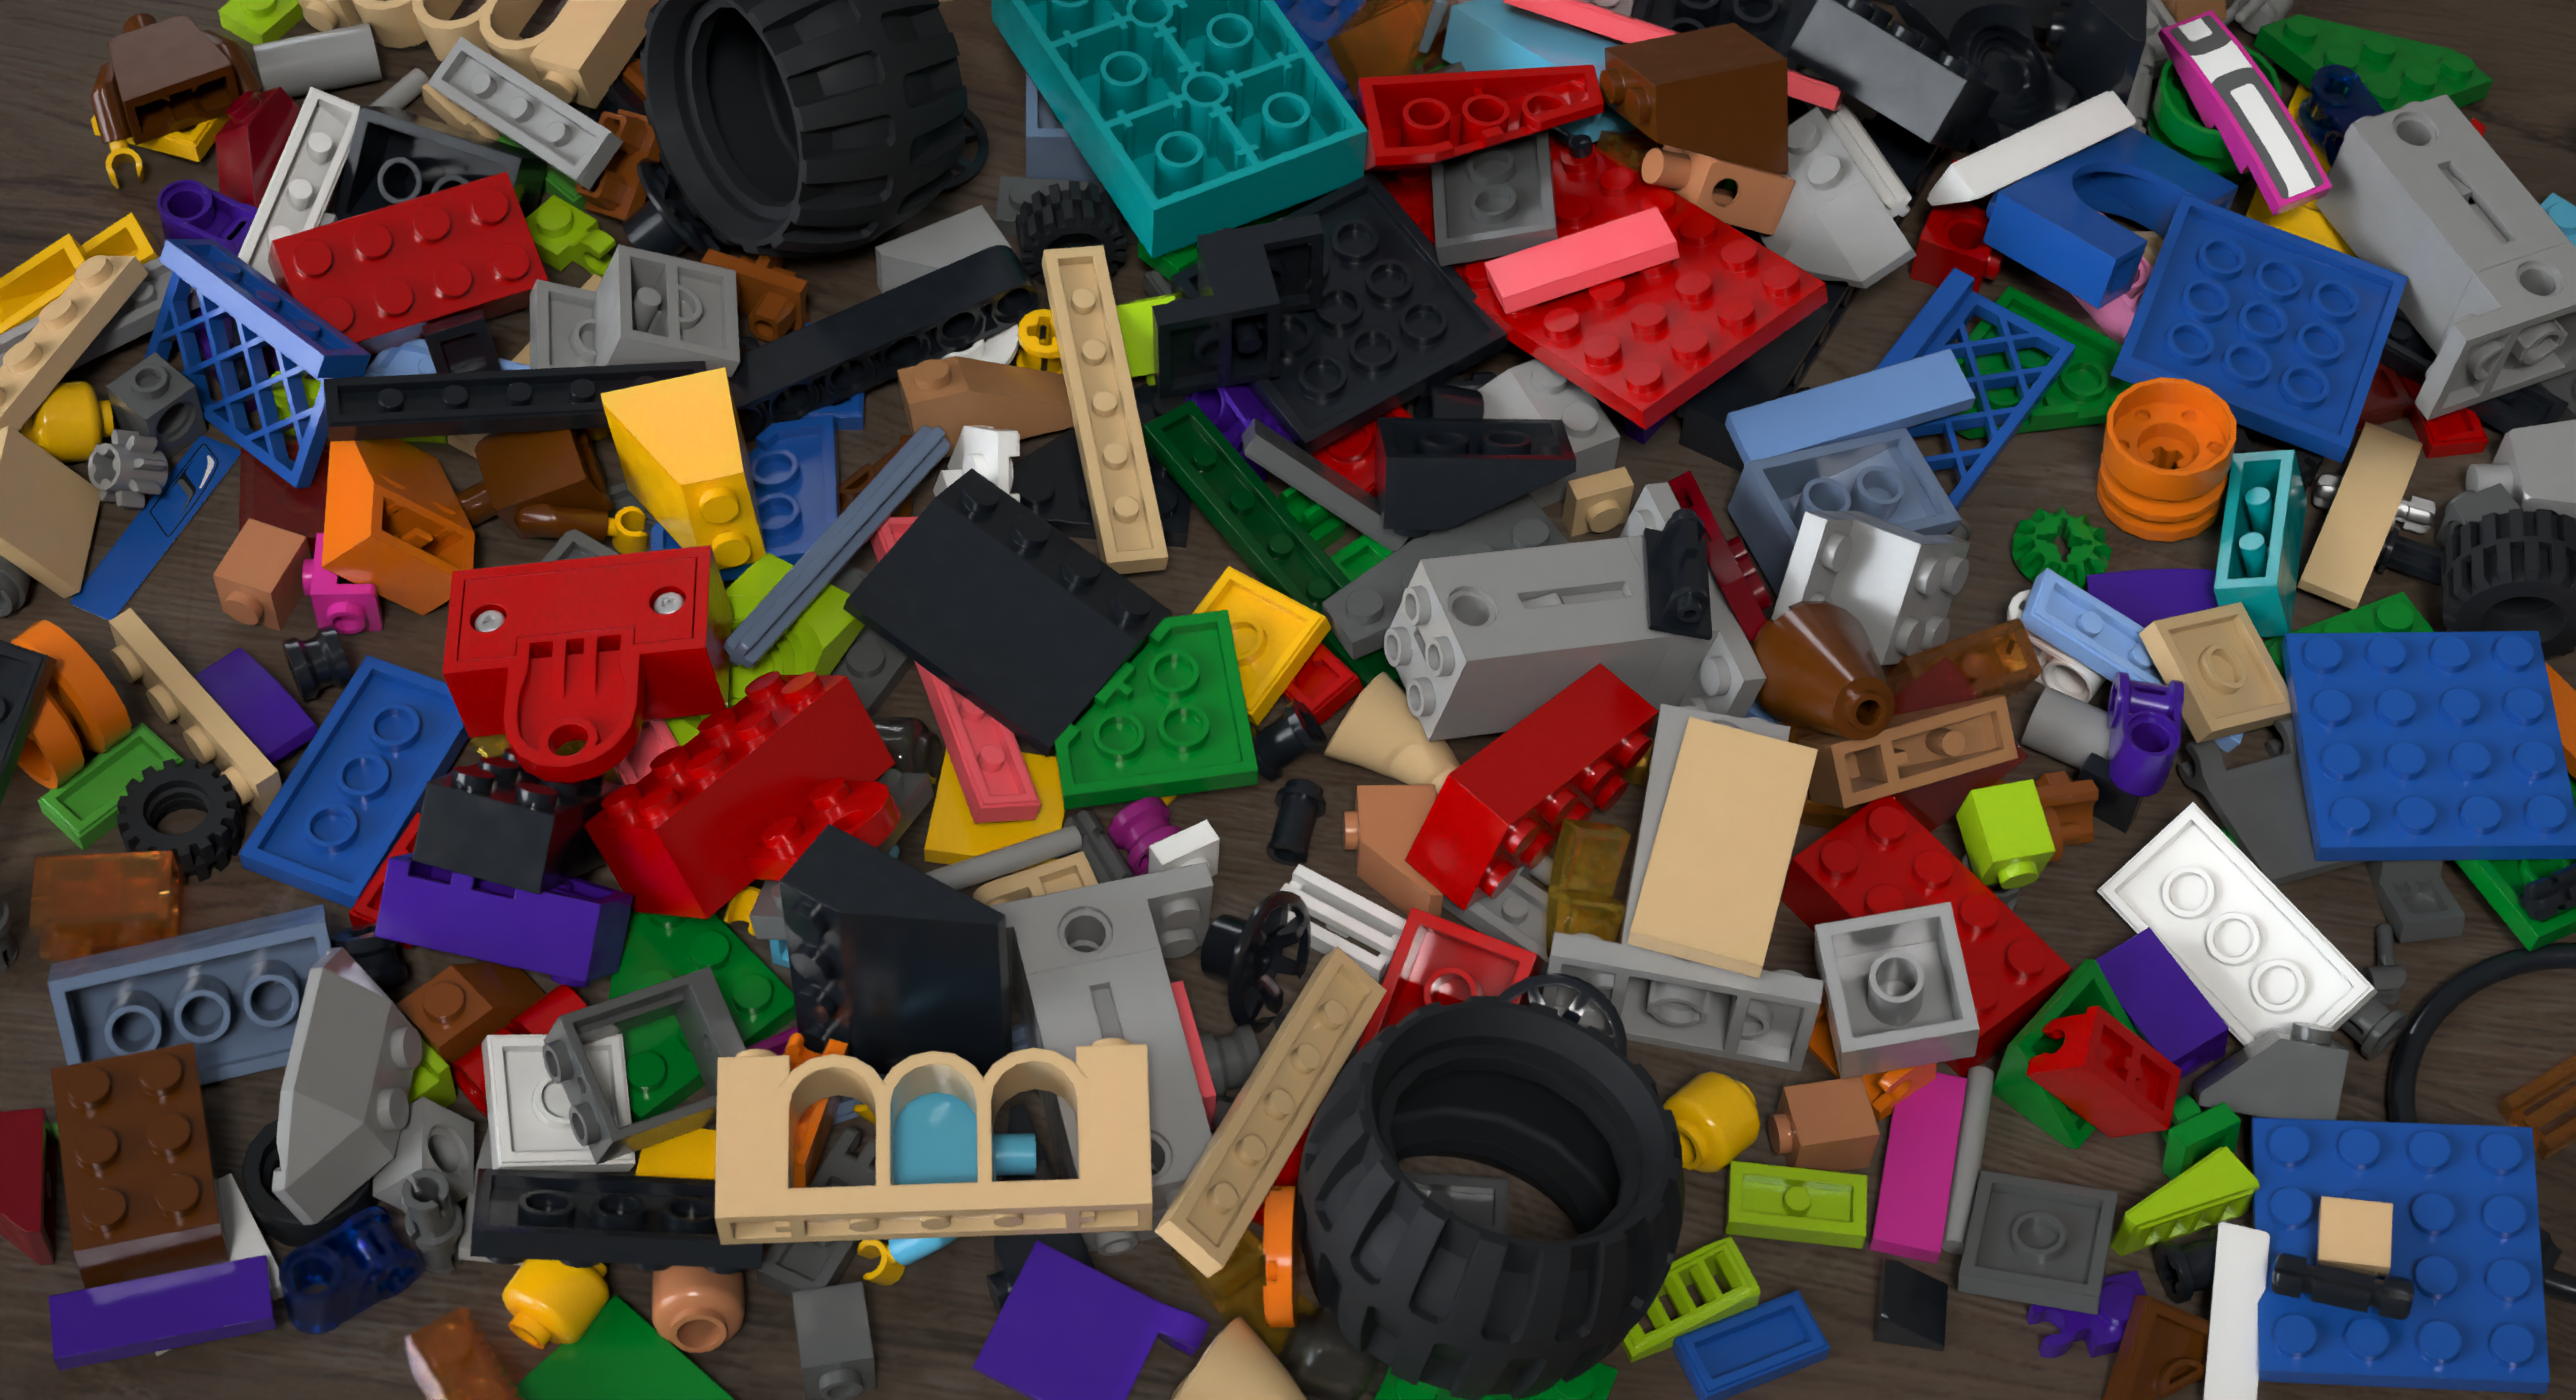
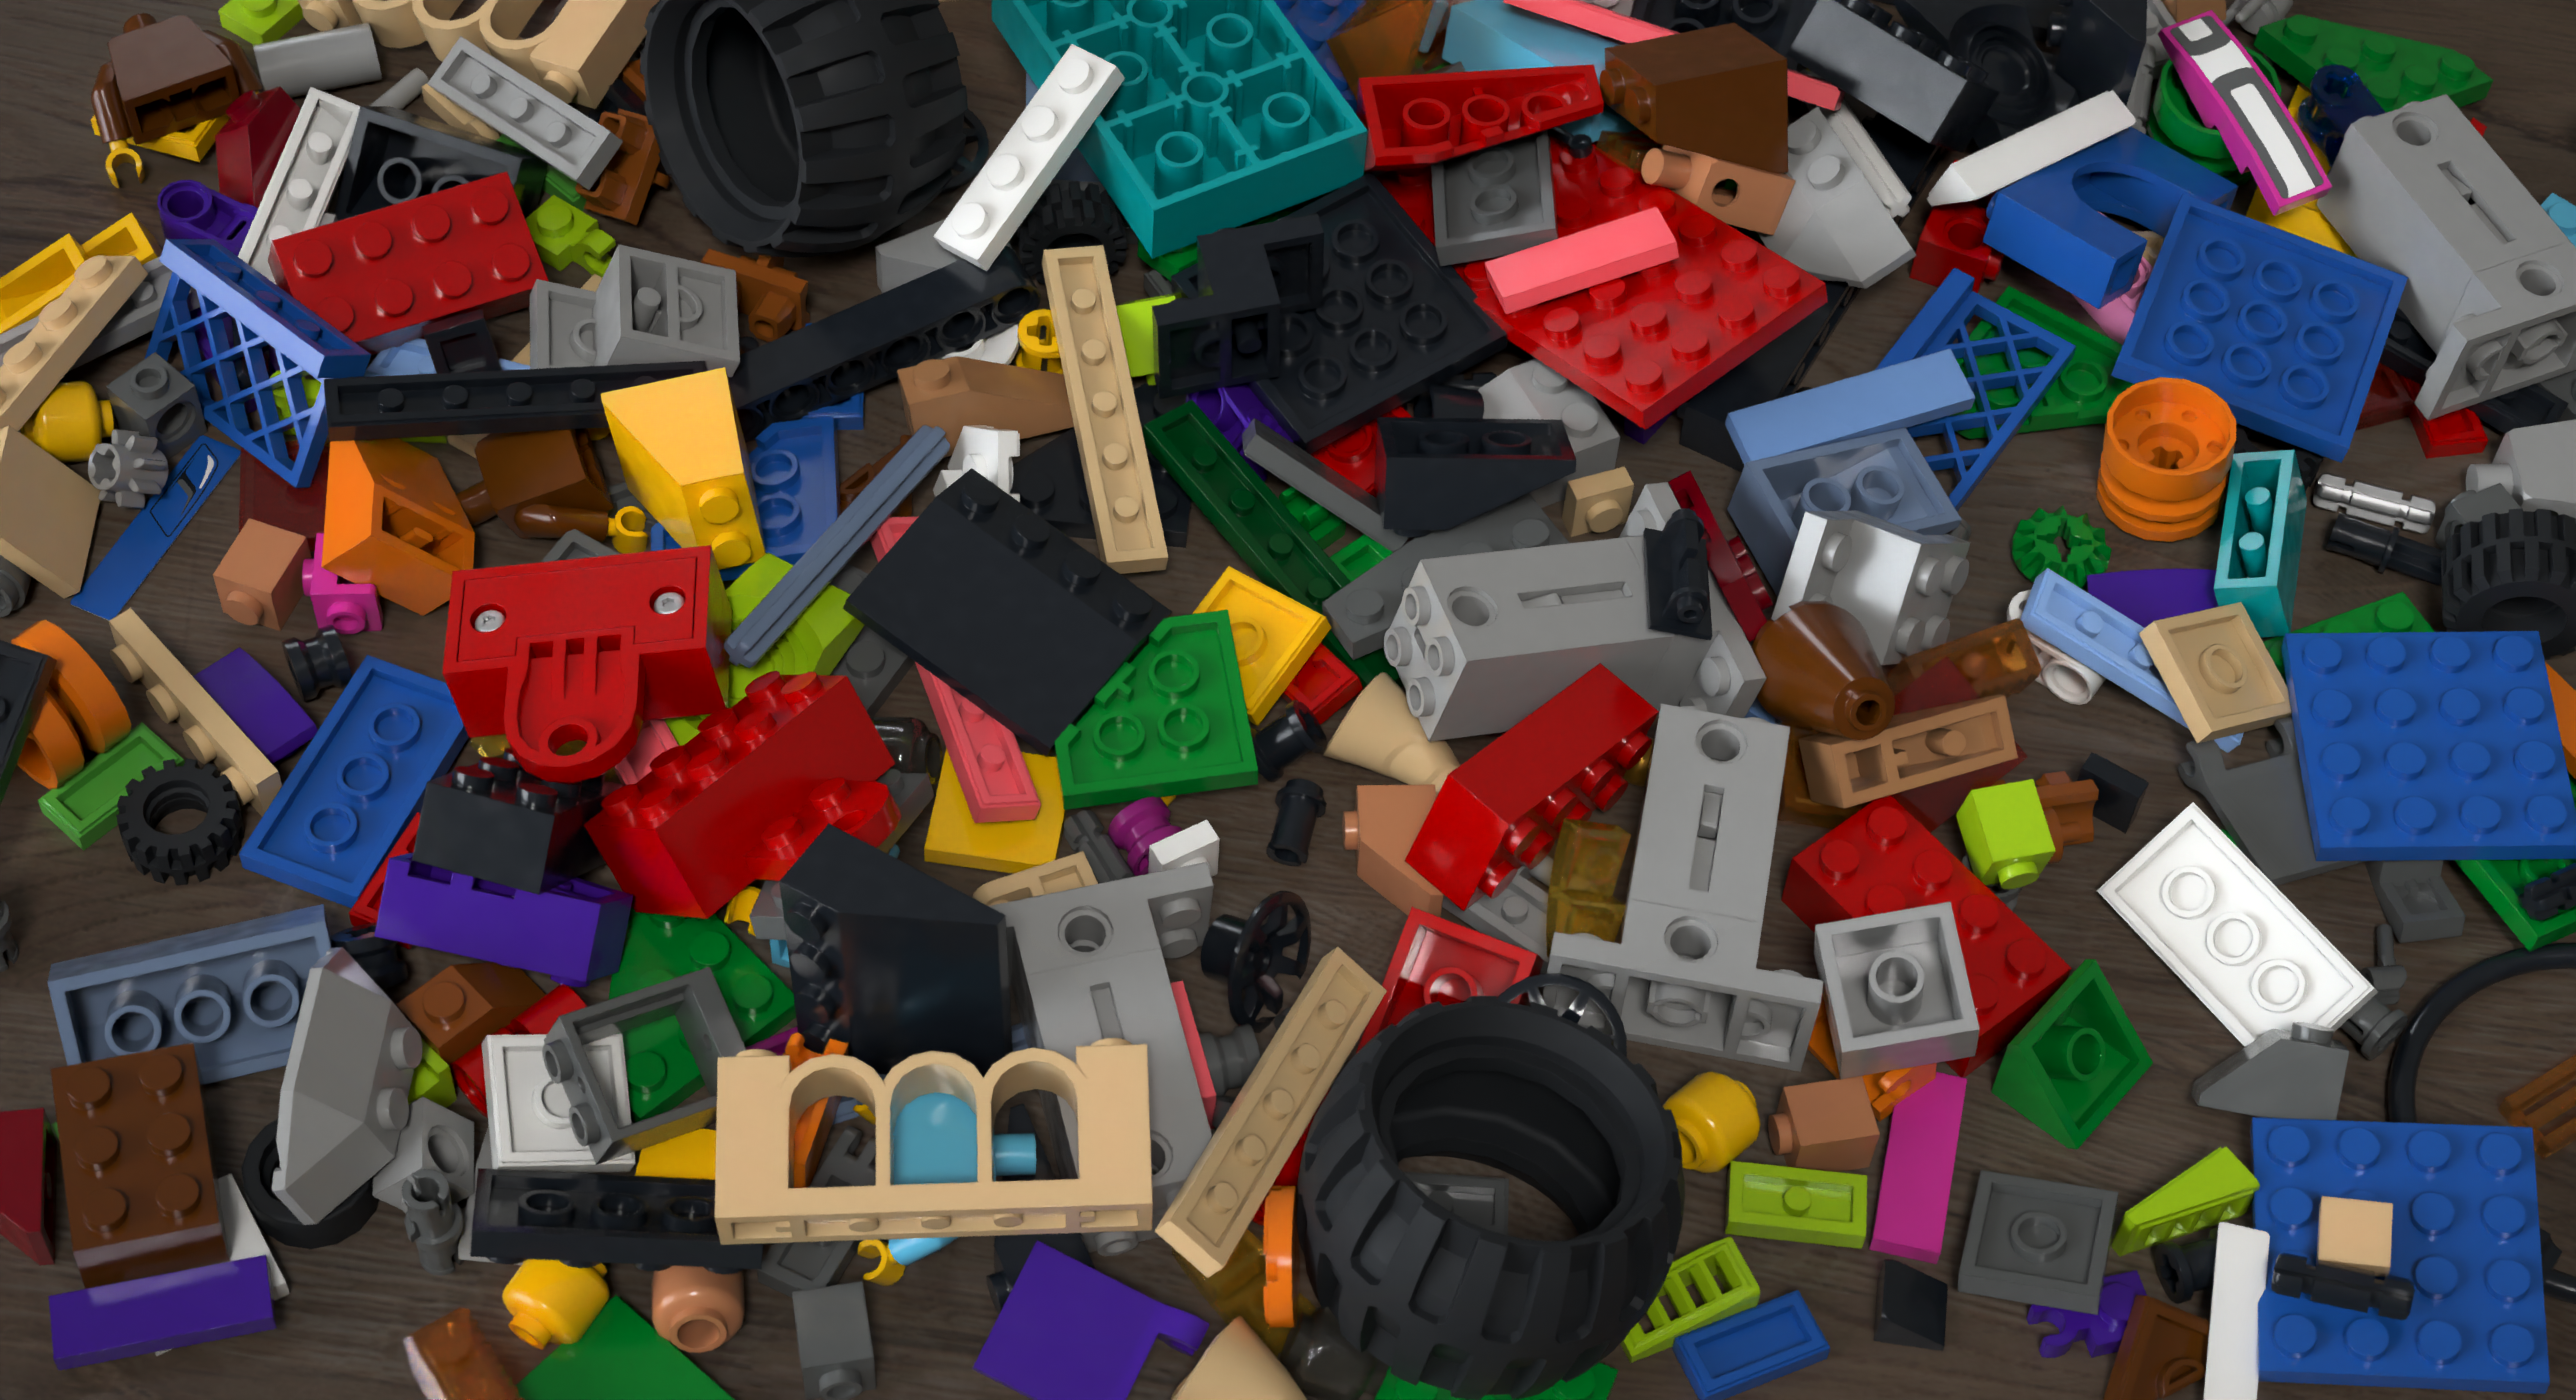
clear orange brick [29,850,184,962] -> none
clear blue piece [279,1206,423,1334] -> none
black wheel [623,158,730,257] -> none
light grey bar [925,825,1082,890] -> none
white tile [1265,864,1407,983] -> none
tan tile [1627,717,1818,979] -> none
light grey bar [1942,1066,1995,1254] -> none
light grey pin [2021,686,2110,770] -> none
red hinge [2026,1005,2182,1138] -> none
dark purple hinge [2096,927,2229,1079] -> none
dark purple piece [2107,671,2184,796] -> none
green tile [2159,1095,2241,1181] -> none
tan slope [2297,422,2423,609] -> none
none -> white plate [933,44,1125,271]

